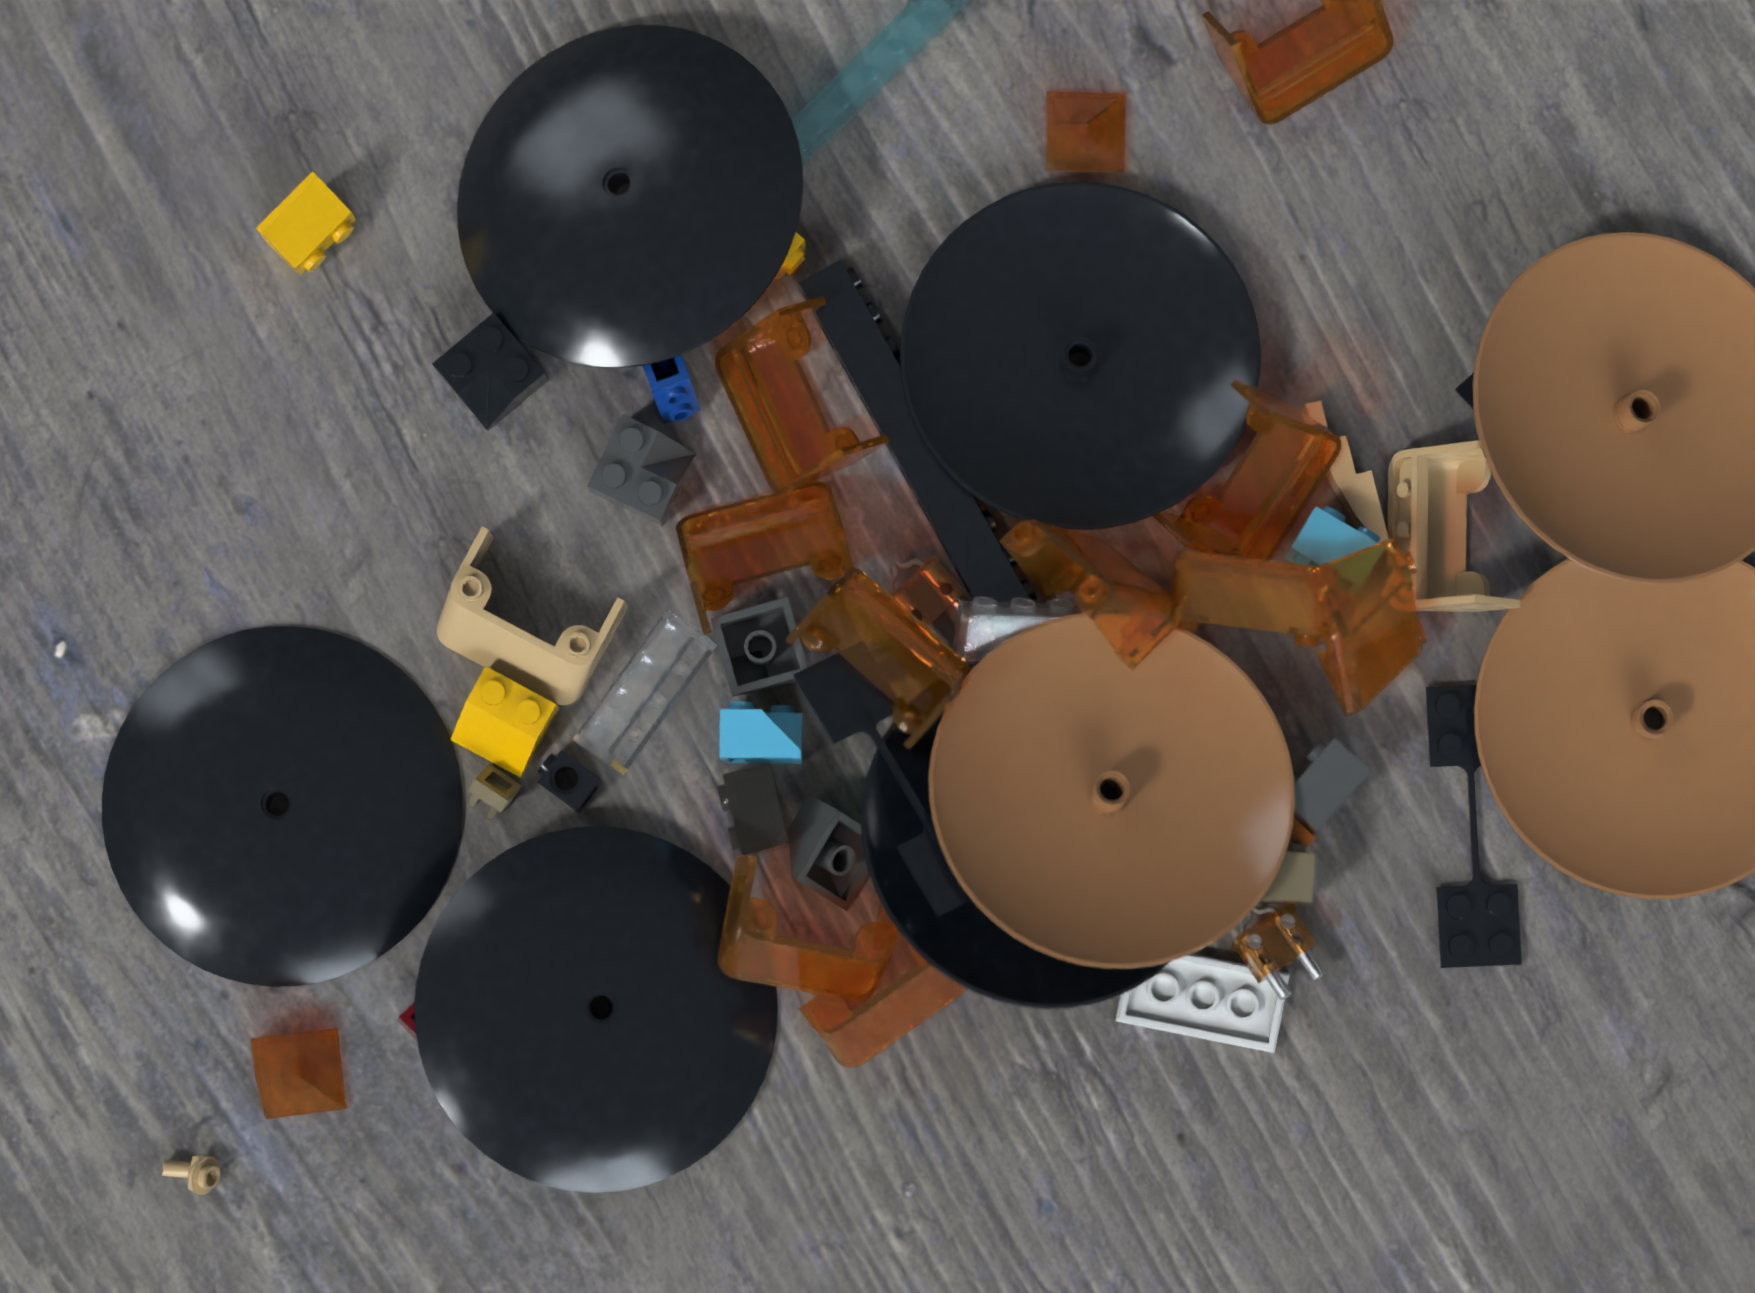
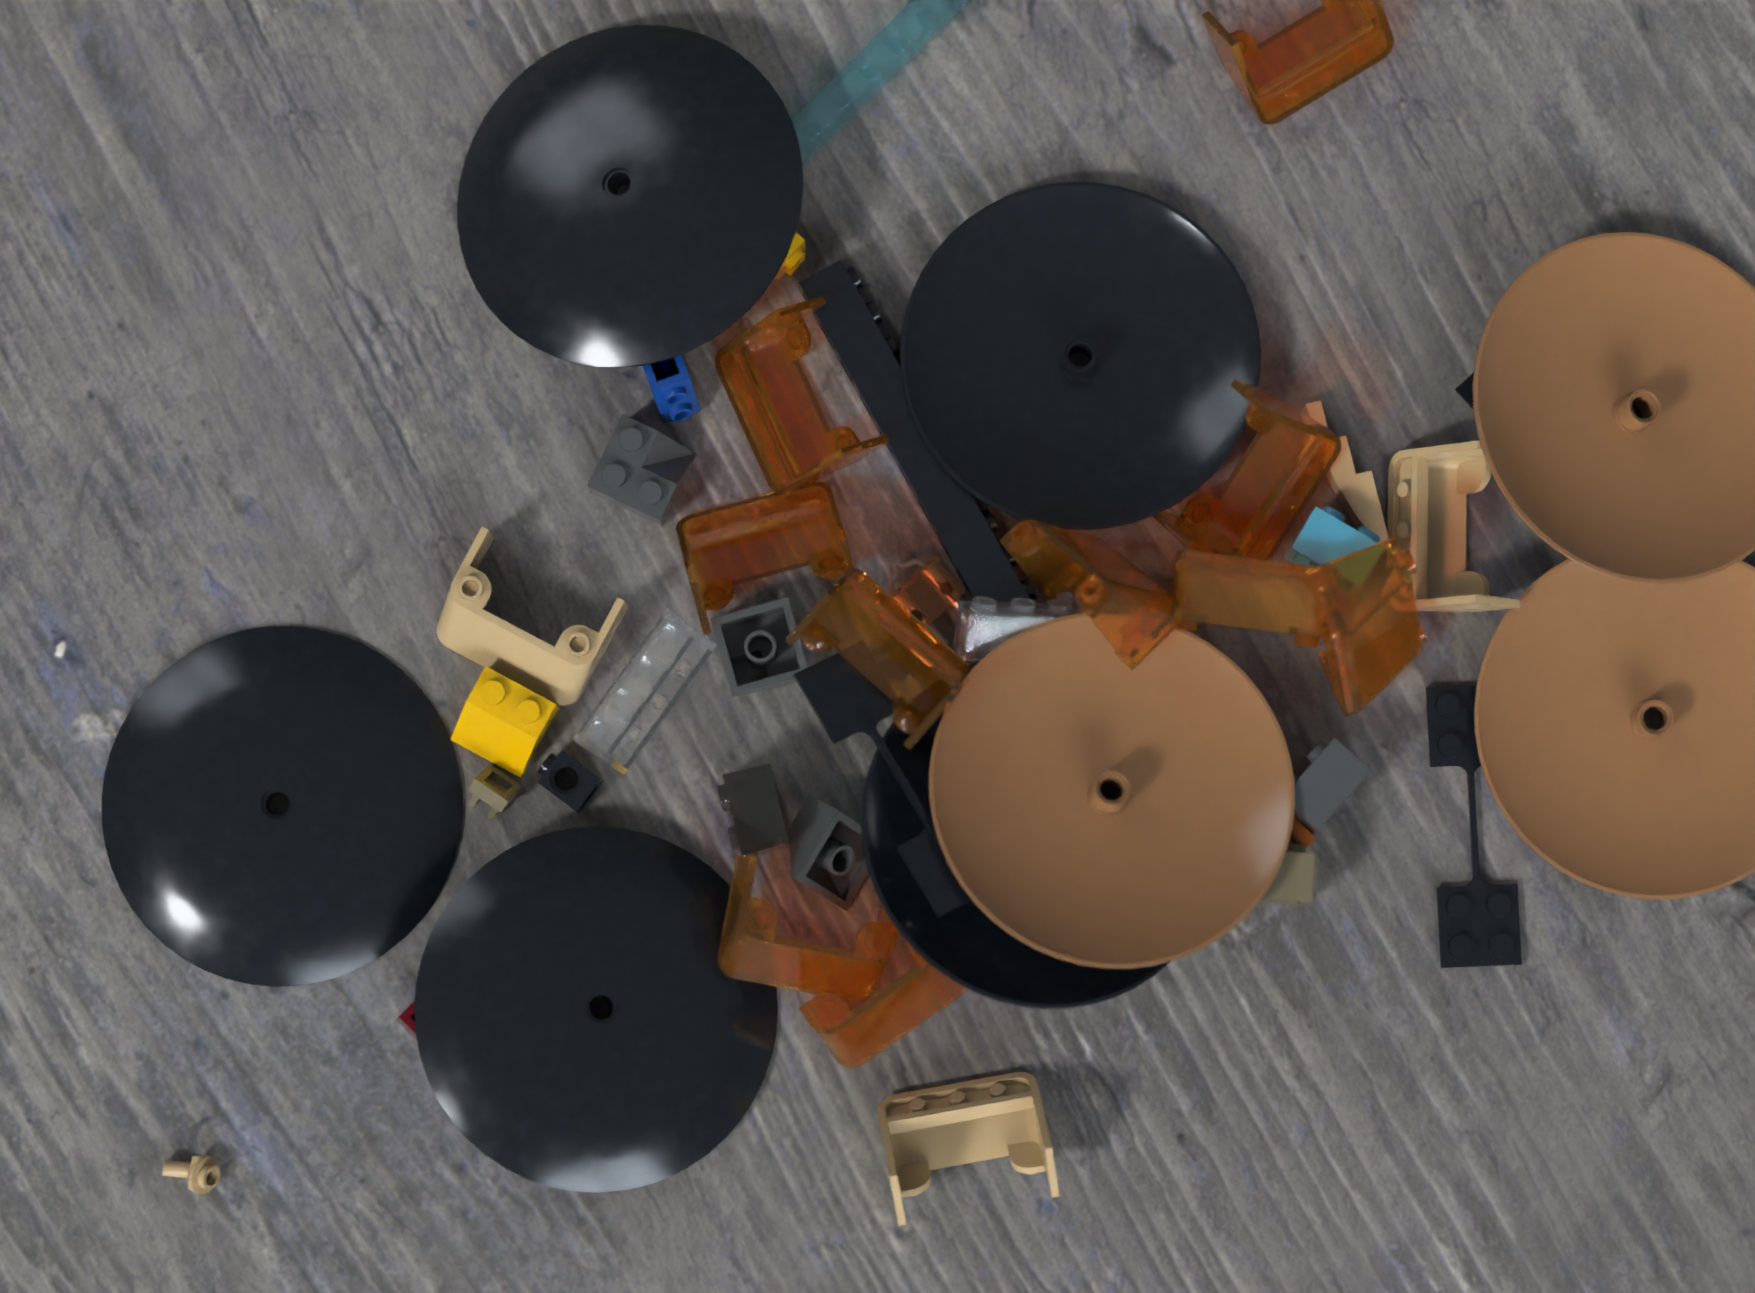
clear orange slope [251,1028,347,1119] -> none
yellow slope [256,171,356,276] -> none
black slope [432,312,548,431] -> none
medium azure slope [719,701,803,764] -> none
clear orange slope [1045,91,1126,173] -> none
white tile [1115,954,1290,1053] -> none
clear orange piece [1231,904,1325,1000] -> none
none -> tan windscreen [878,1072,1060,1226]

